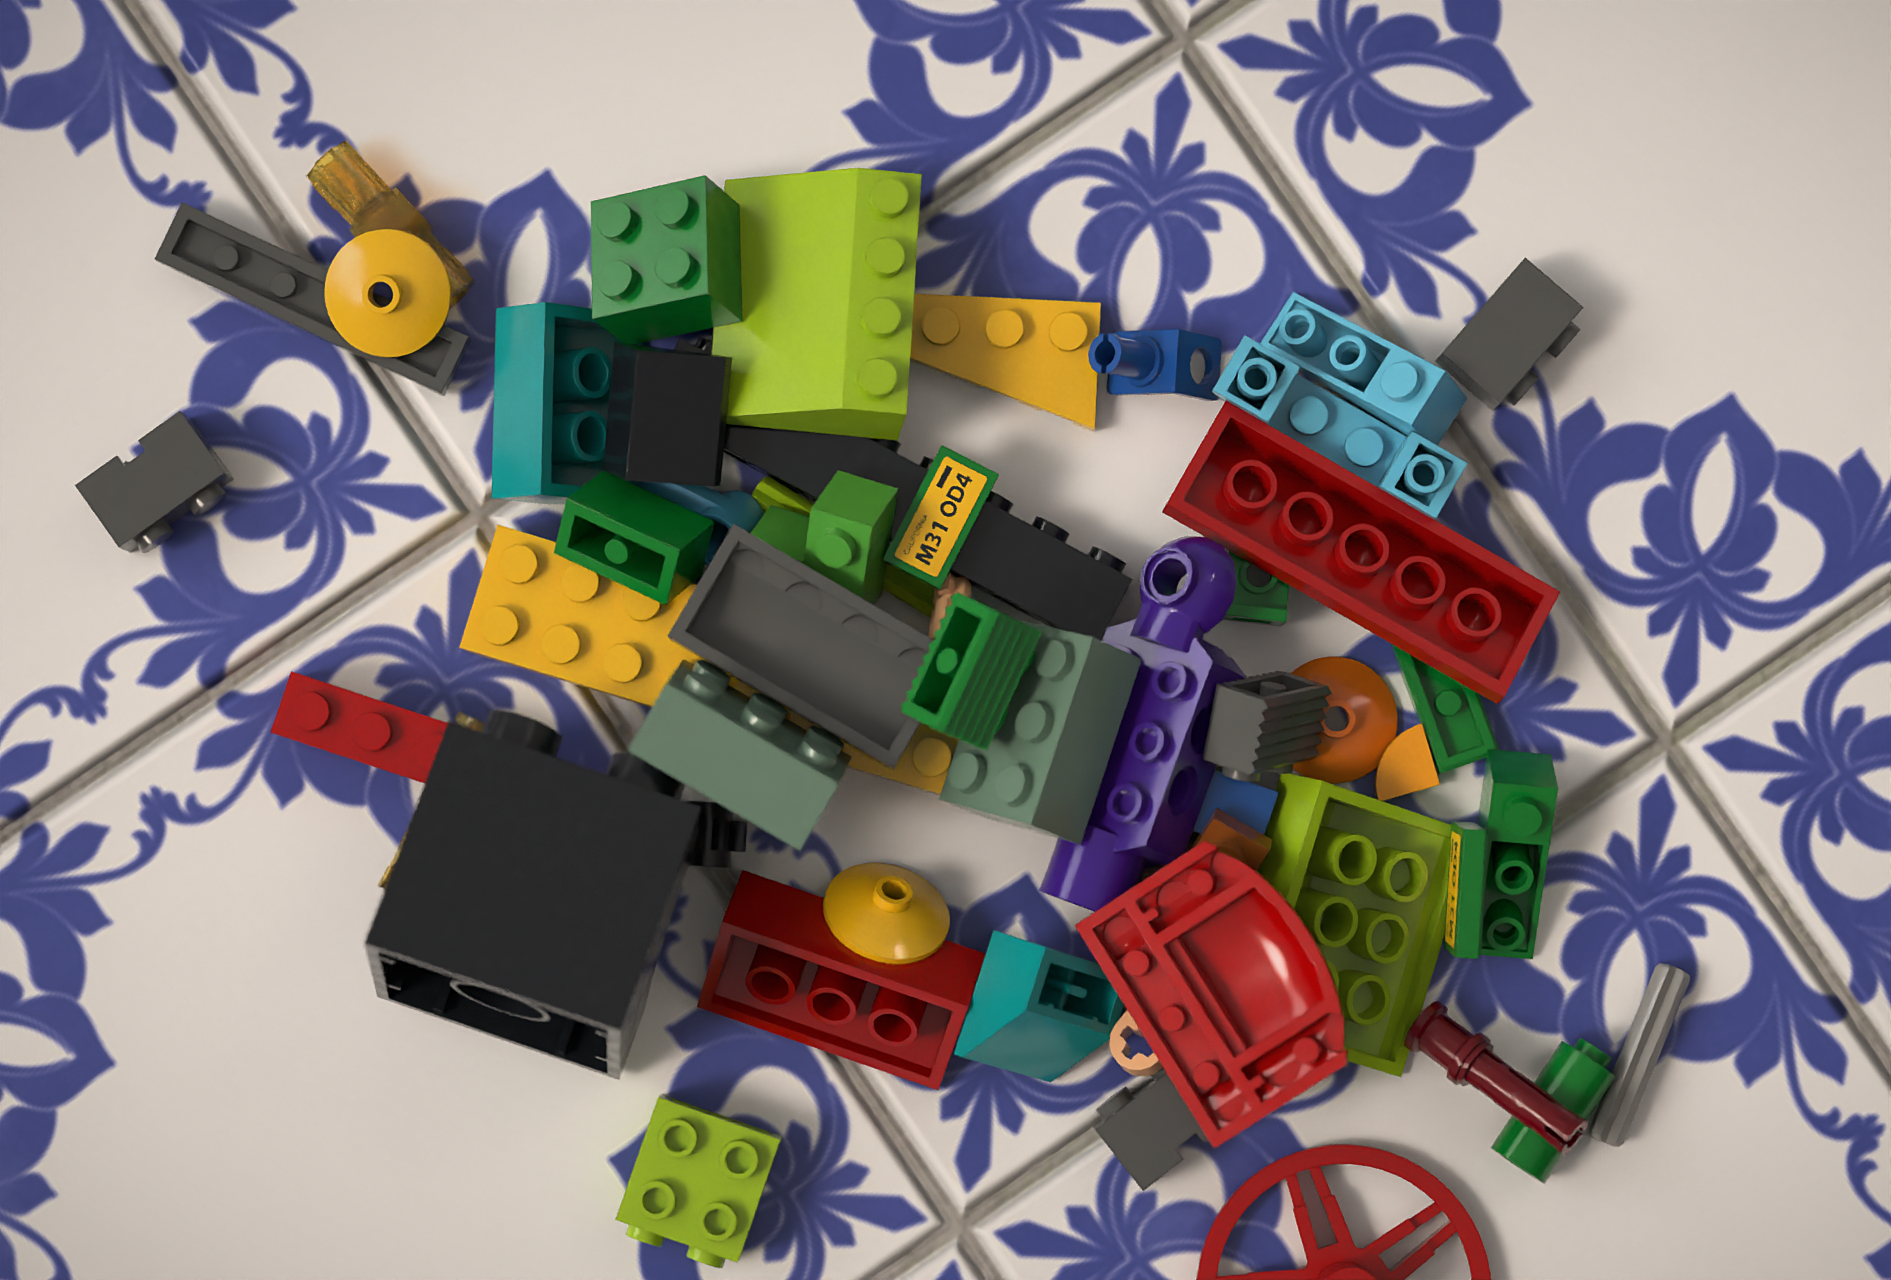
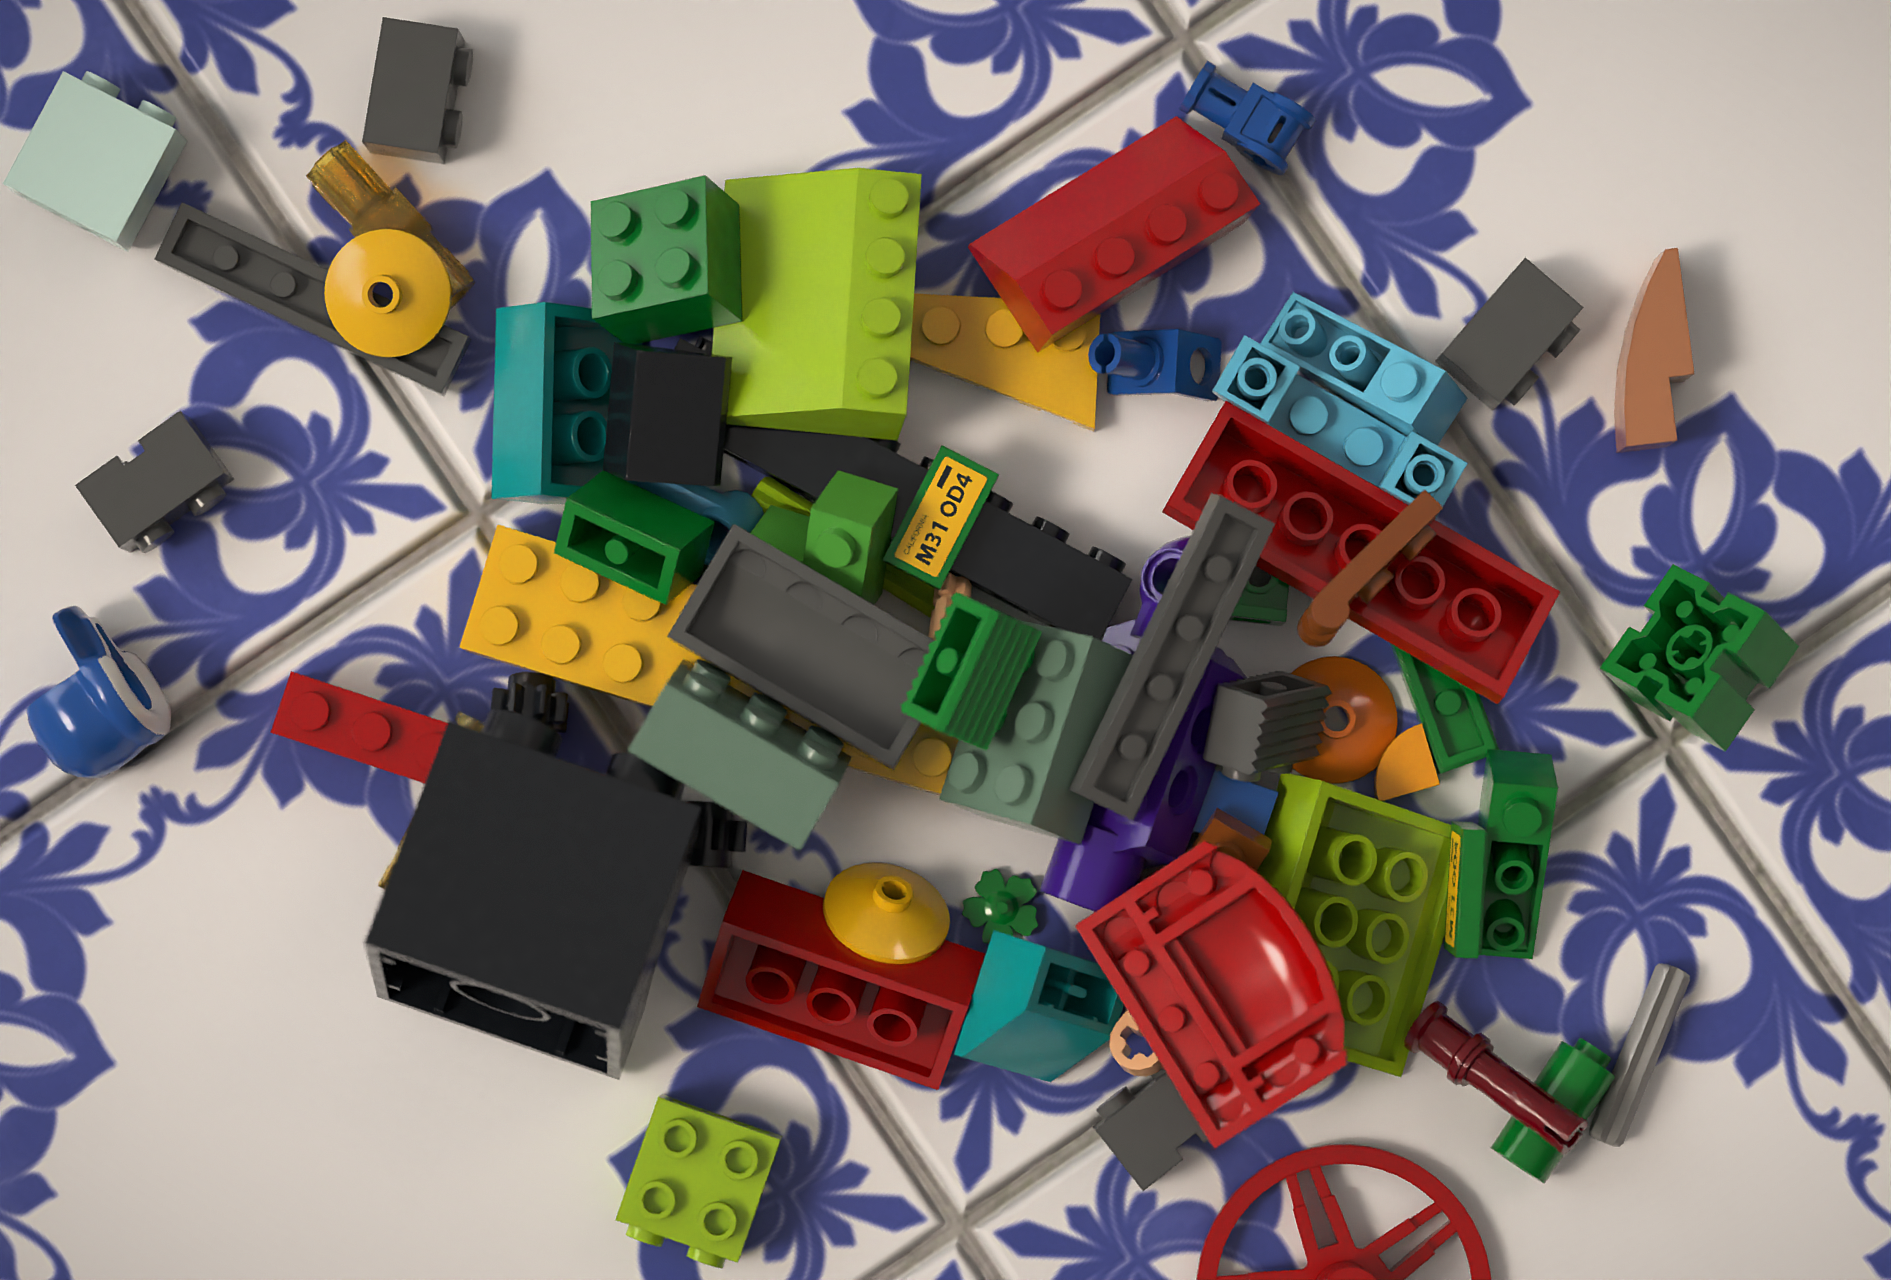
none -> light aqua brick [3,71,187,252]
none -> blue piece [26,606,171,779]
none -> dark grey brick [362,17,473,164]
none -> black gear [490,672,569,733]
none -> green plant [962,869,1038,944]
none -> red slope [968,116,1260,353]
none -> dark grey plate [1069,493,1275,820]
none -> blue connector [1179,61,1316,175]
none -> dark orange plate [1297,490,1443,647]
none -> green brick [1600,564,1799,752]
none -> nougat slope [1614,248,1694,453]

